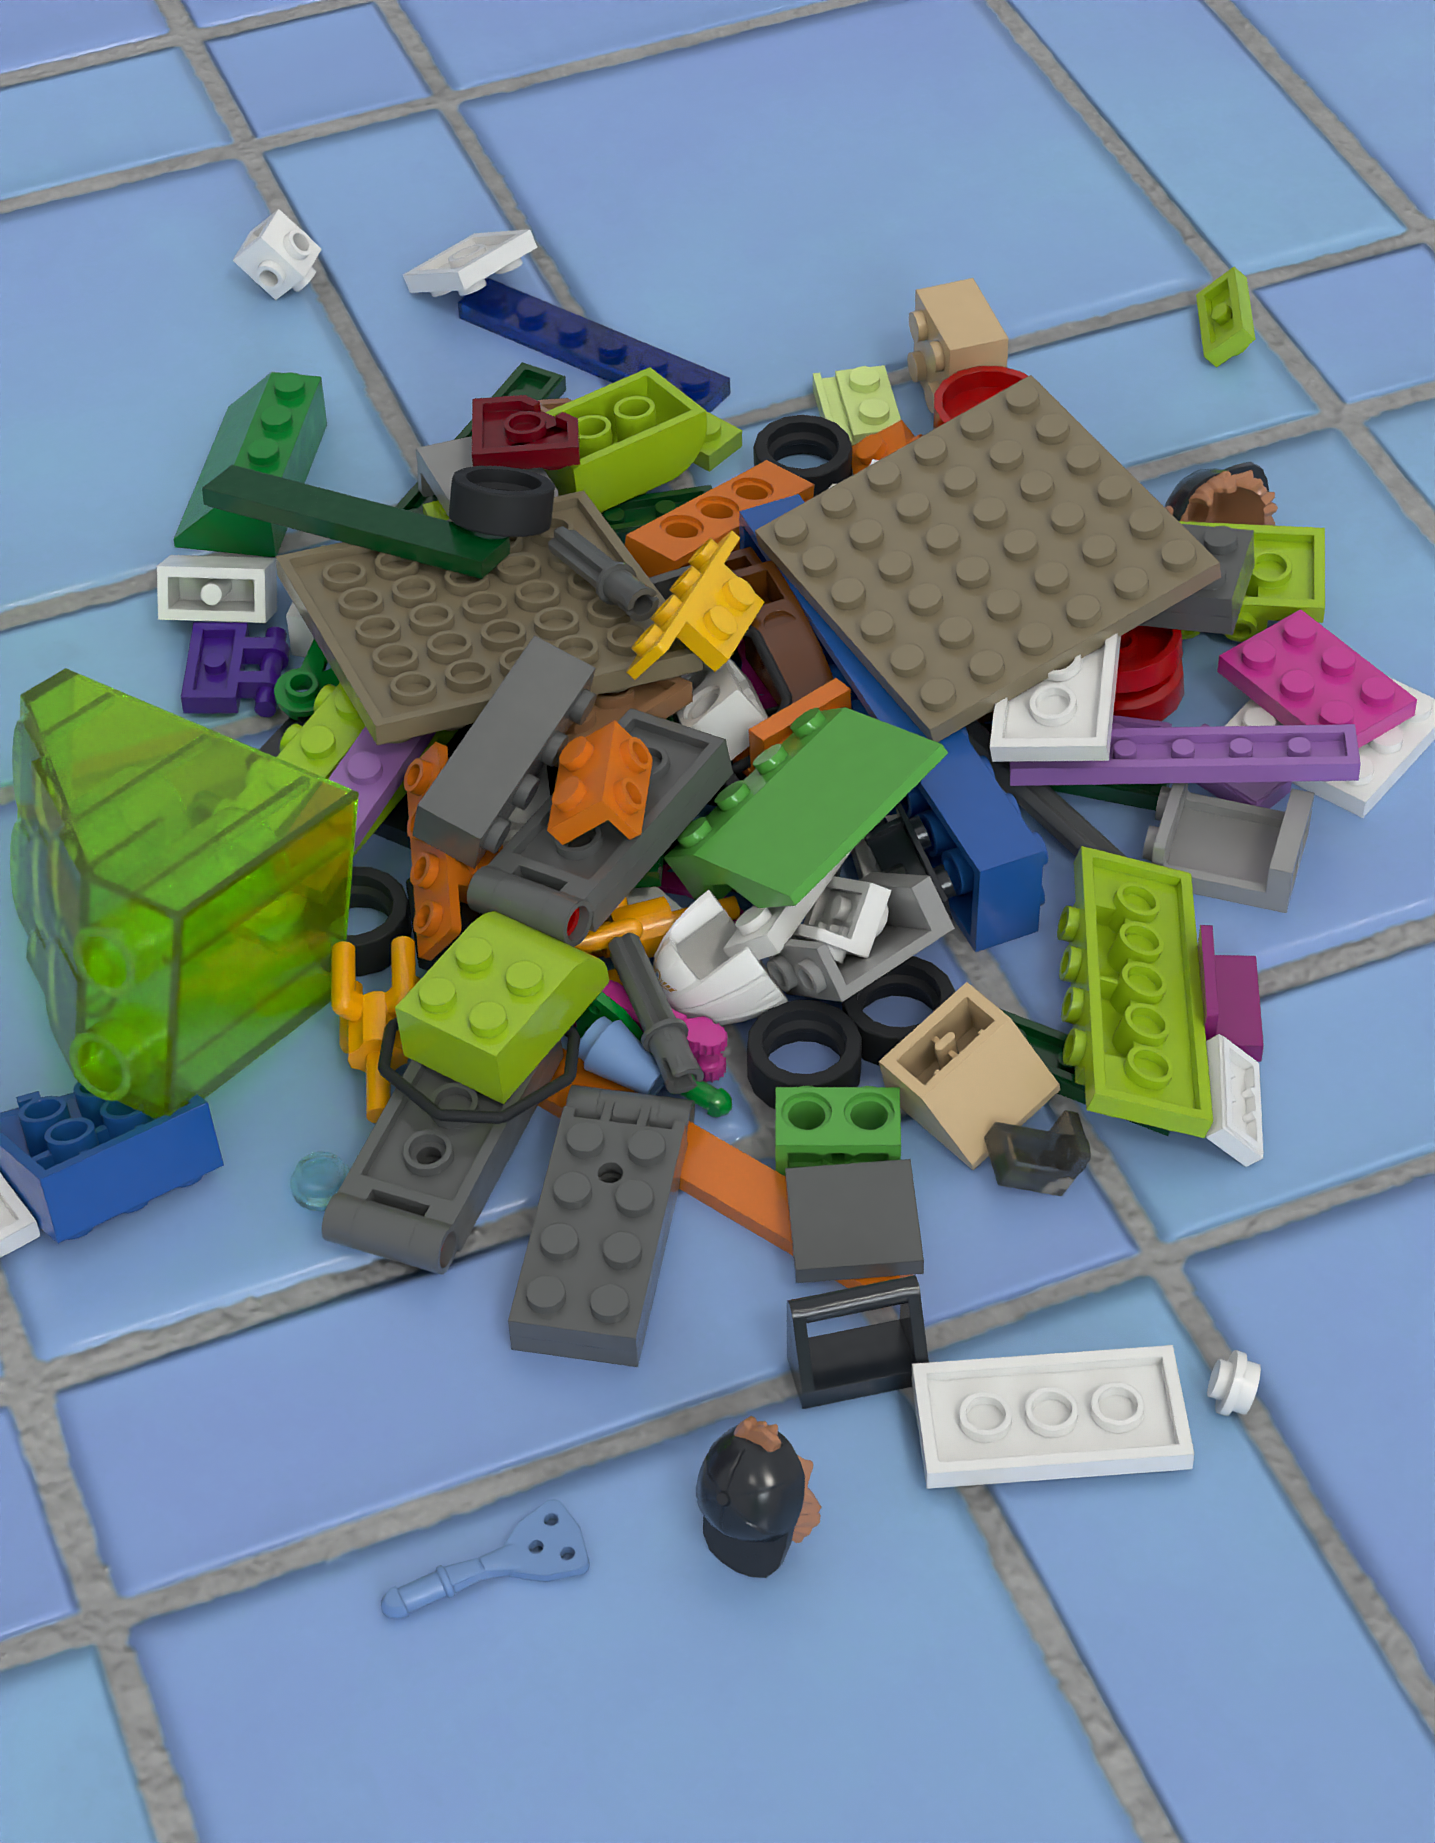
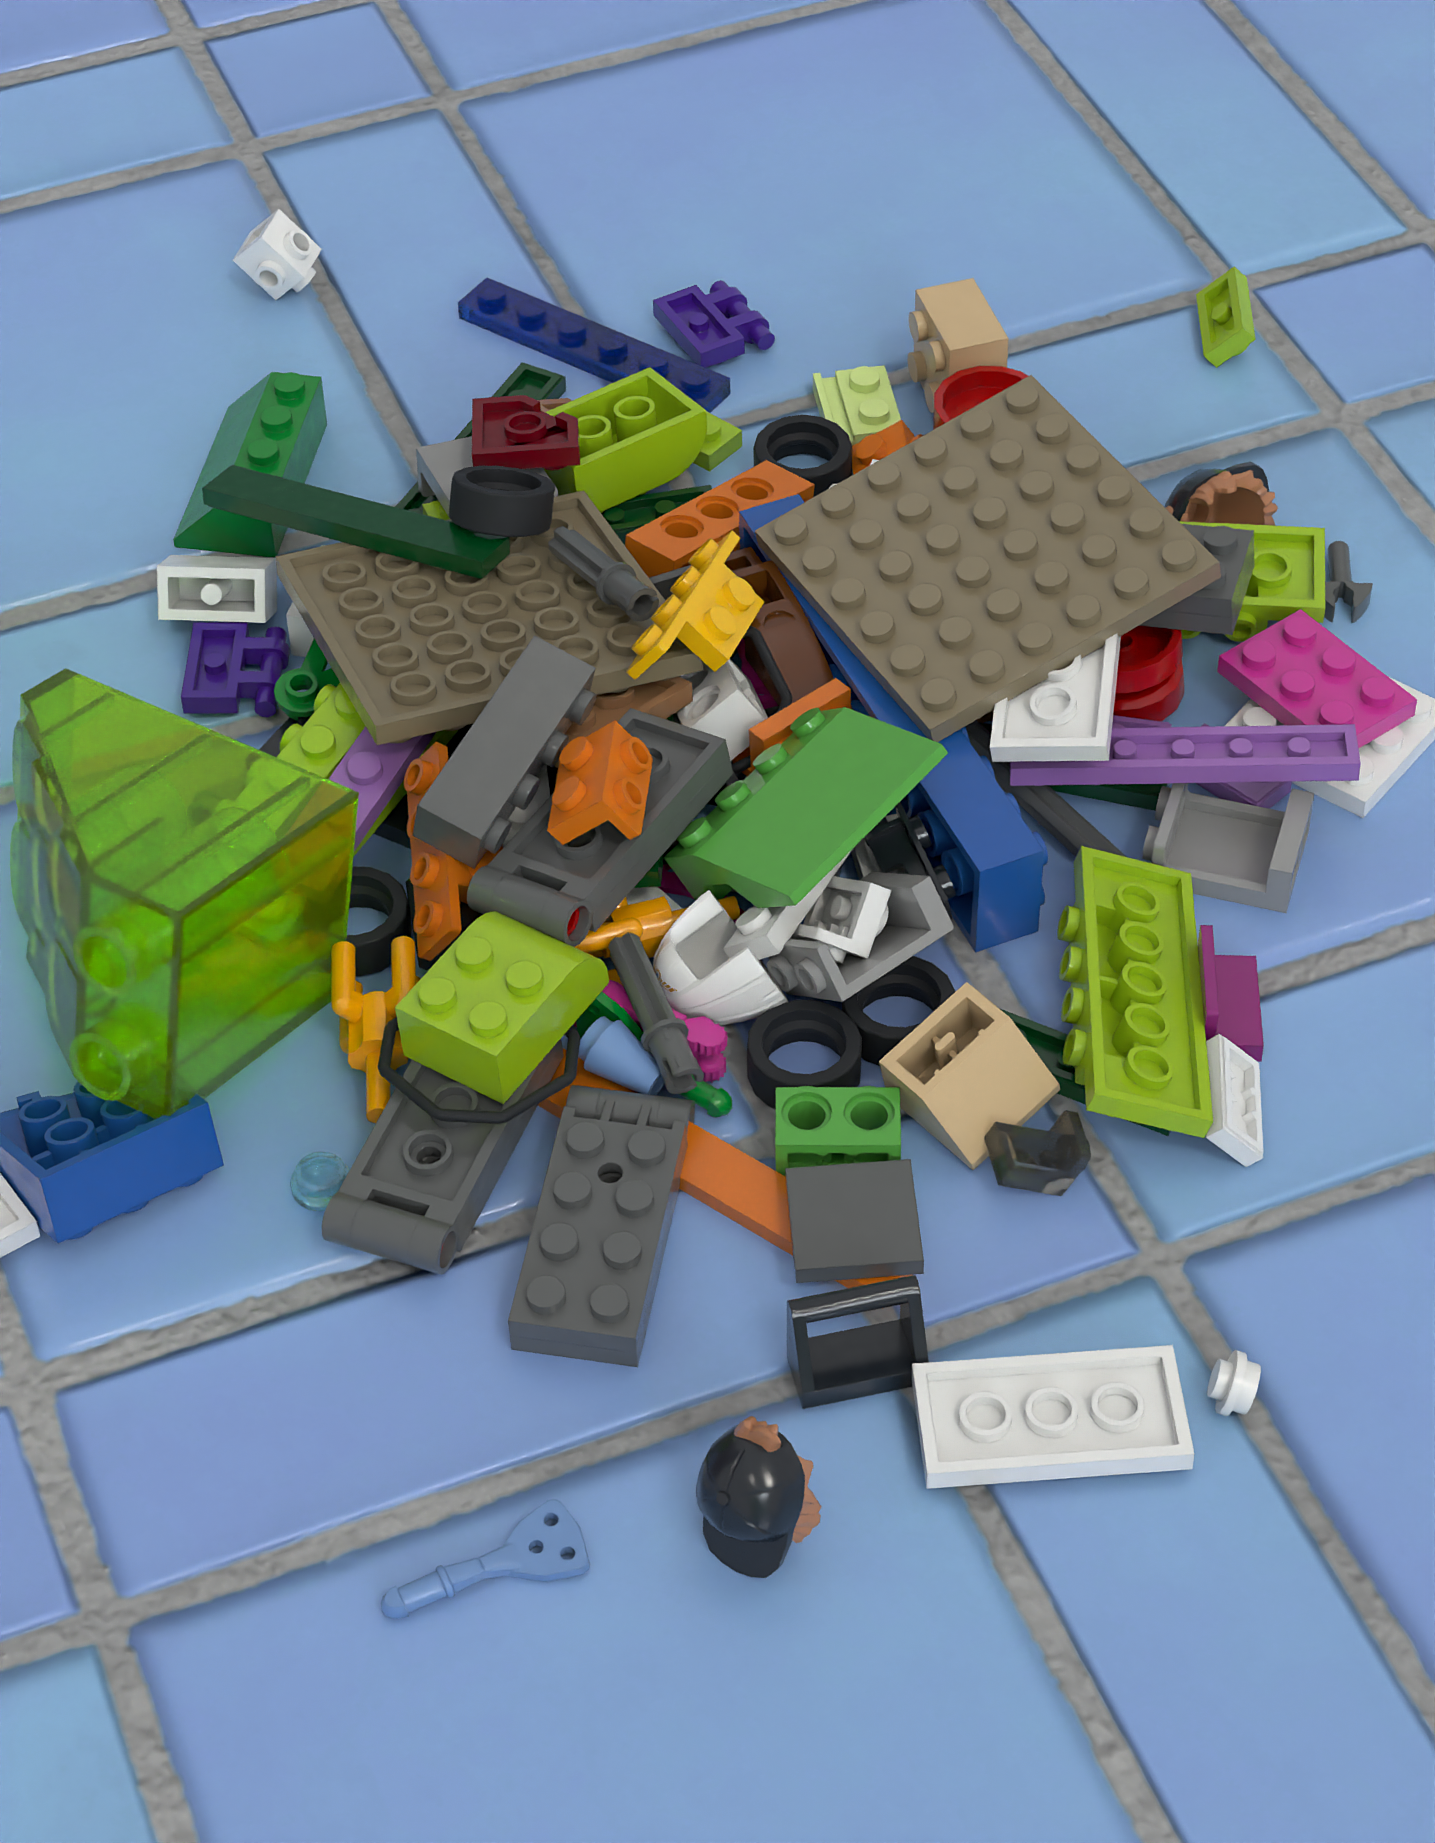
white plate [403,229,537,297] -> none
none -> dark purple plate [653,280,775,369]
none -> dark grey bar [1324,541,1373,623]

